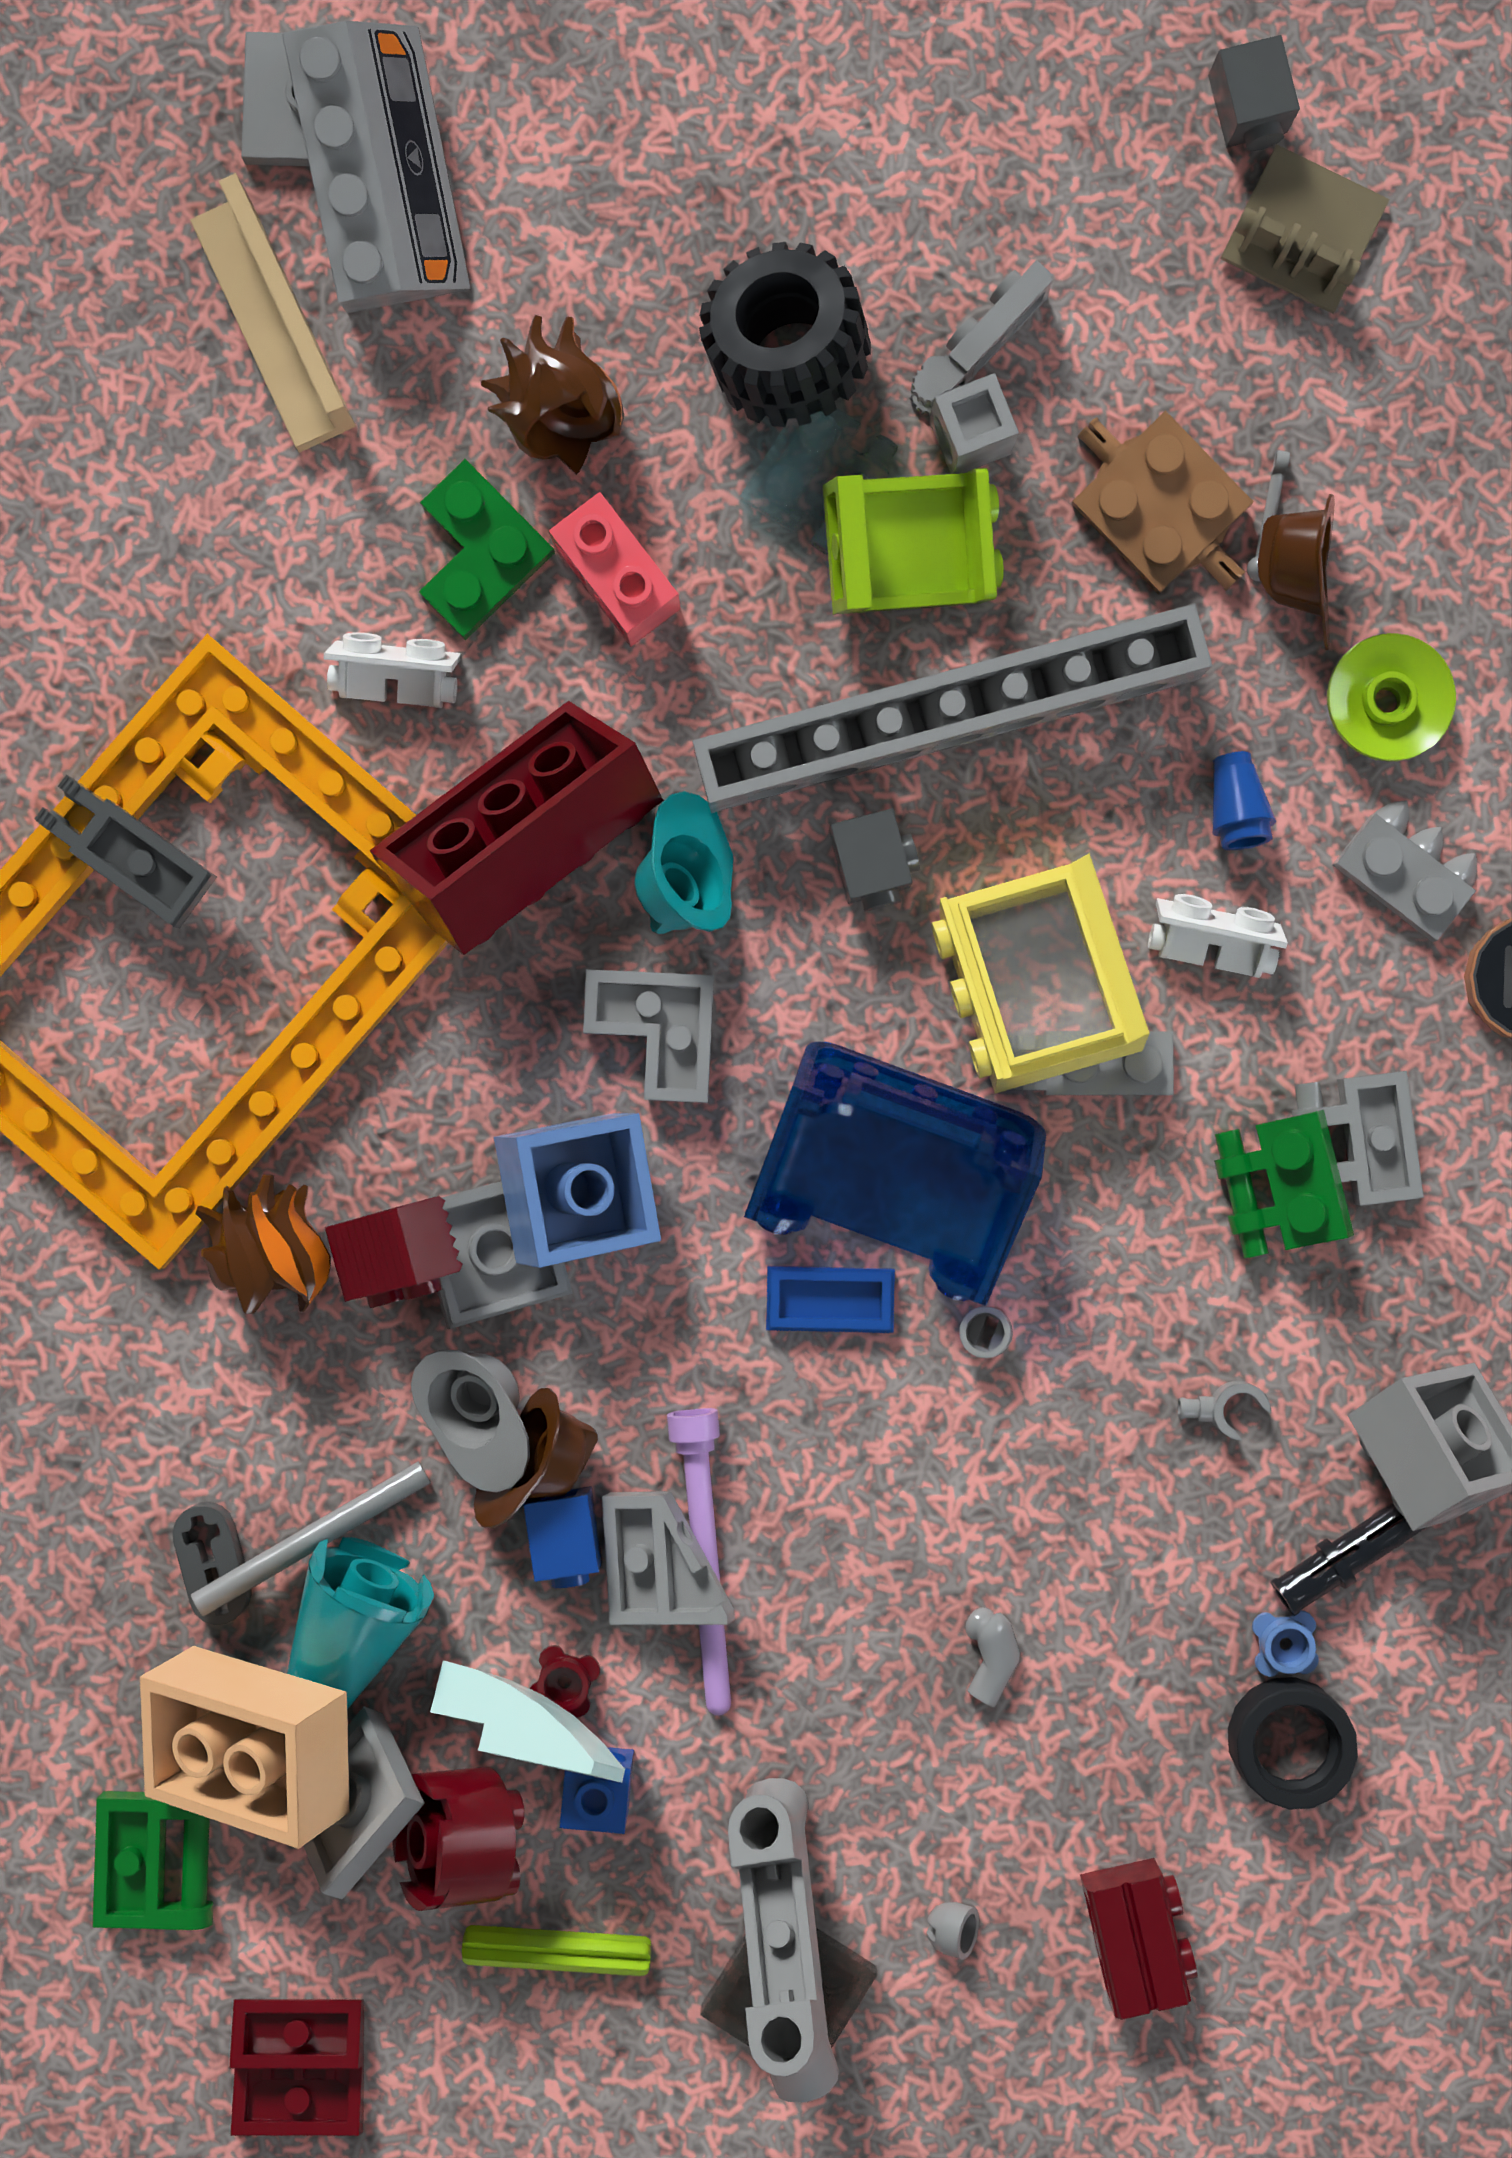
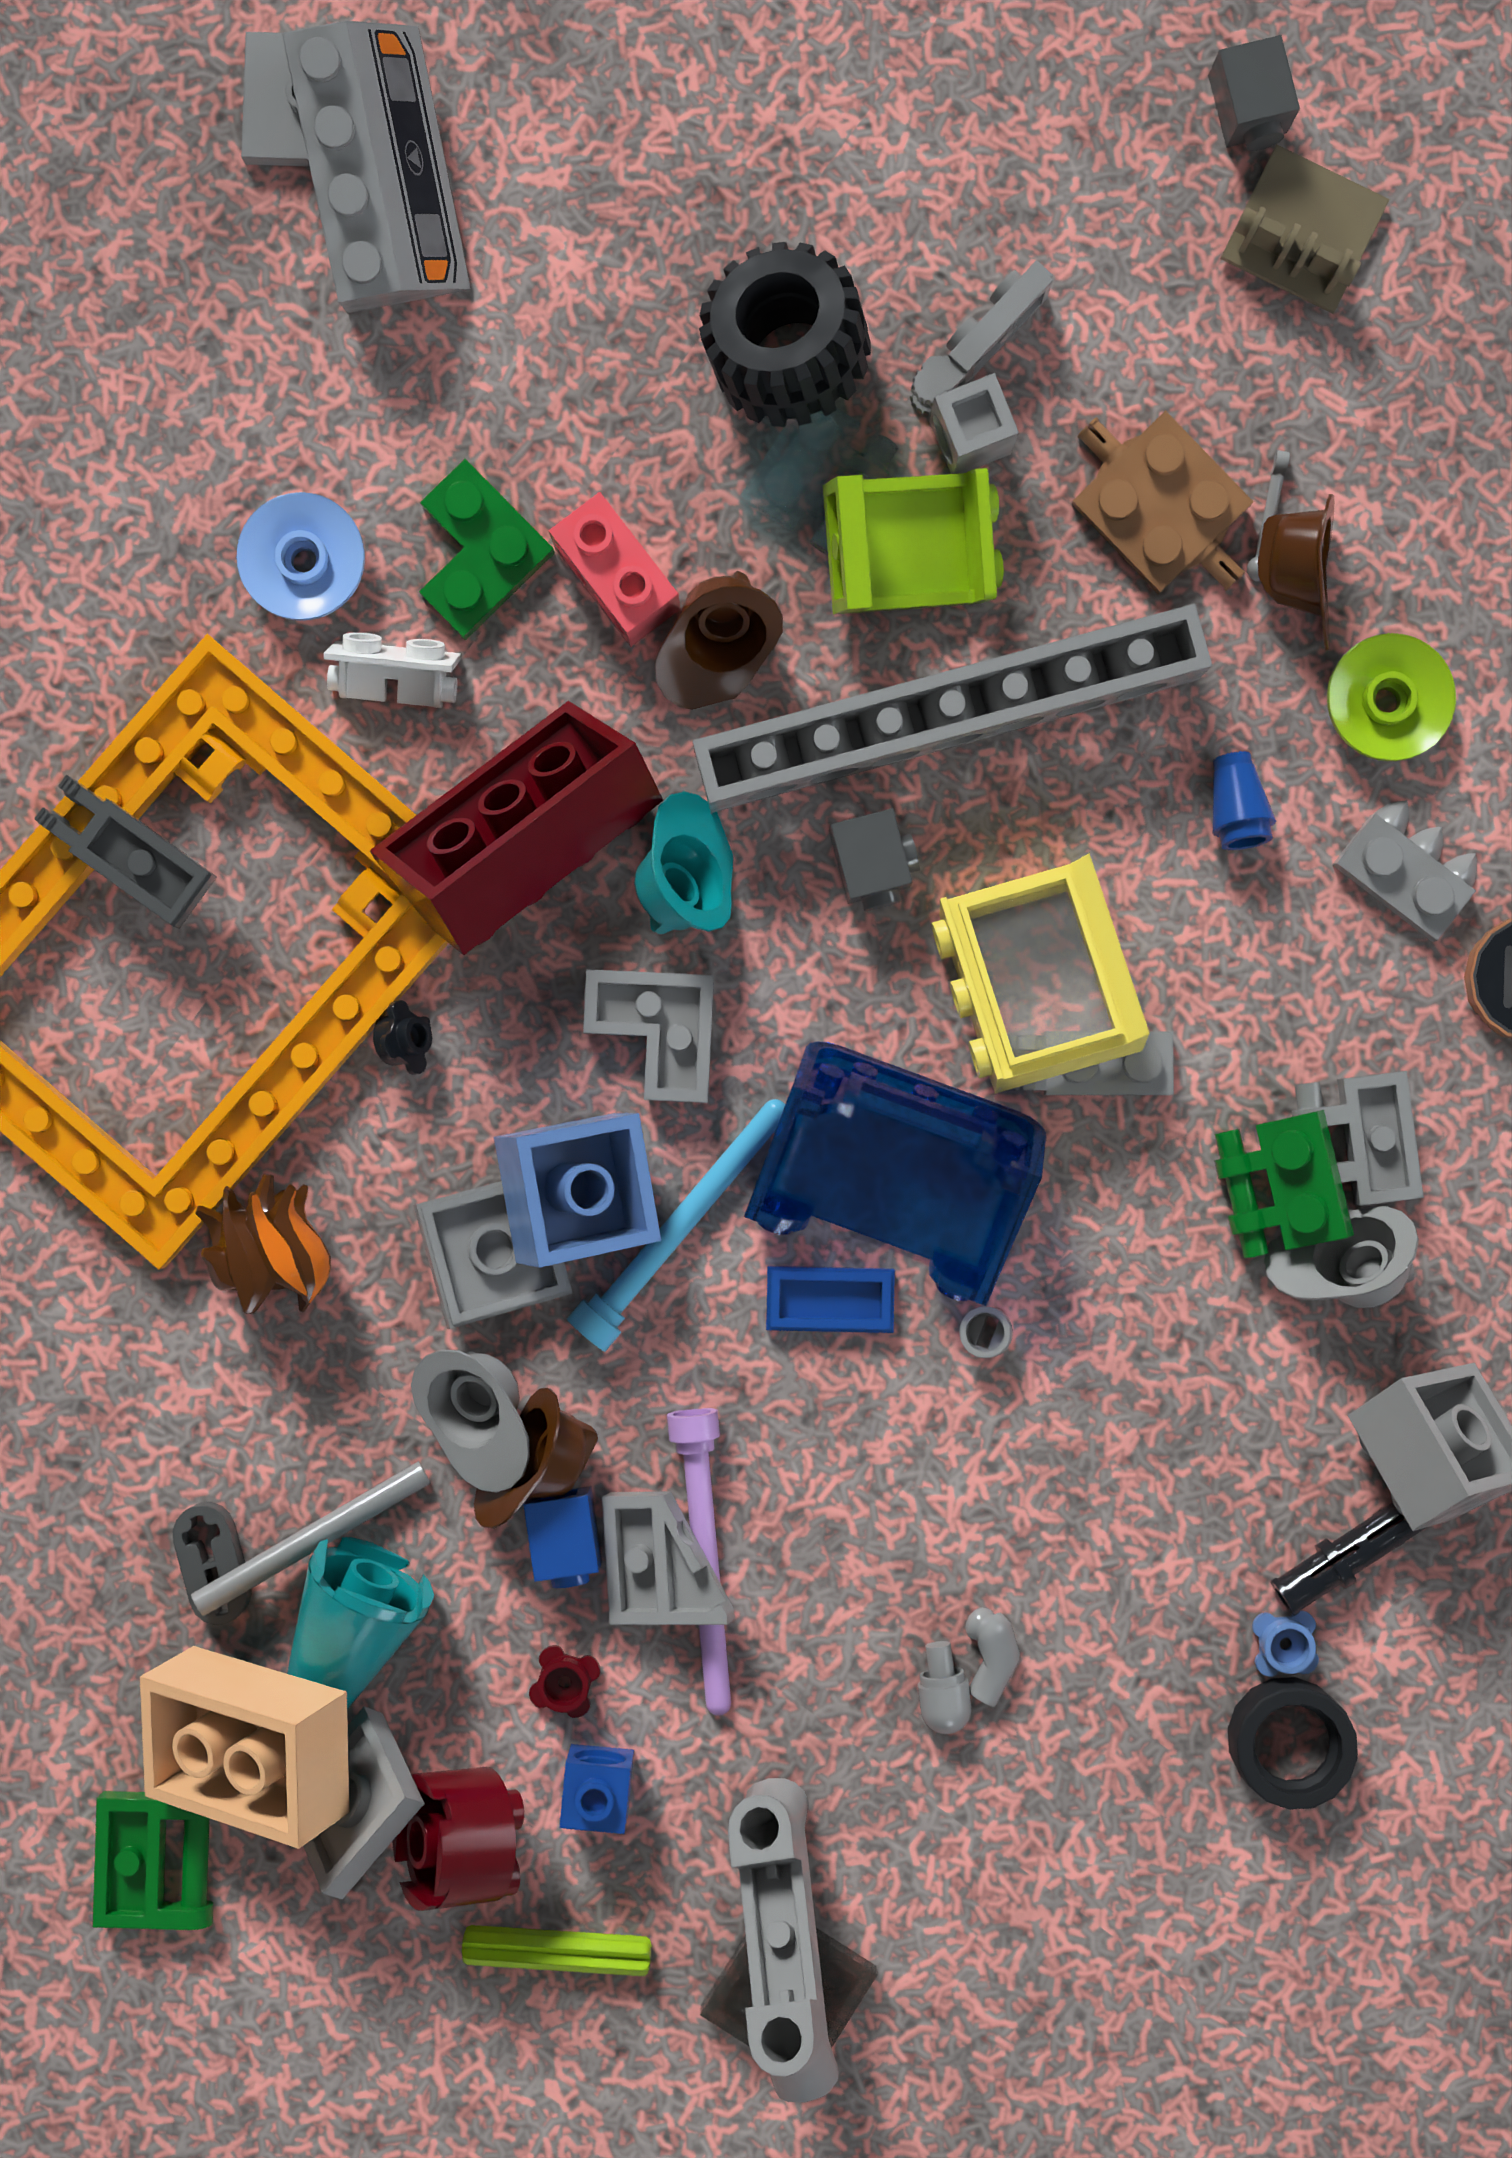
tan fence [190,173,356,453] -> none
dark red slope [229,1999,364,2136] -> none
dark red brick [325,1196,463,1308] -> none
light aqua slope [430,1660,625,1783] -> none
reddish brown hair [481,315,624,475] -> none
light grey hinge [927,1902,979,1960] -> none
dark red brick [1080,1858,1198,2020] -> none
white hinge [1148,894,1288,978] -> none
light grey piece [1177,1381,1271,1441] -> none
none -> light blue dish [236,492,365,621]
none -> black plate [373,1000,433,1075]
none -> medium azure piece [567,1099,788,1352]
none -> reddish brown piece [655,571,783,710]
none -> light grey cylinder [918,1641,972,1734]
none -> light grey piece [1264,1206,1419,1308]

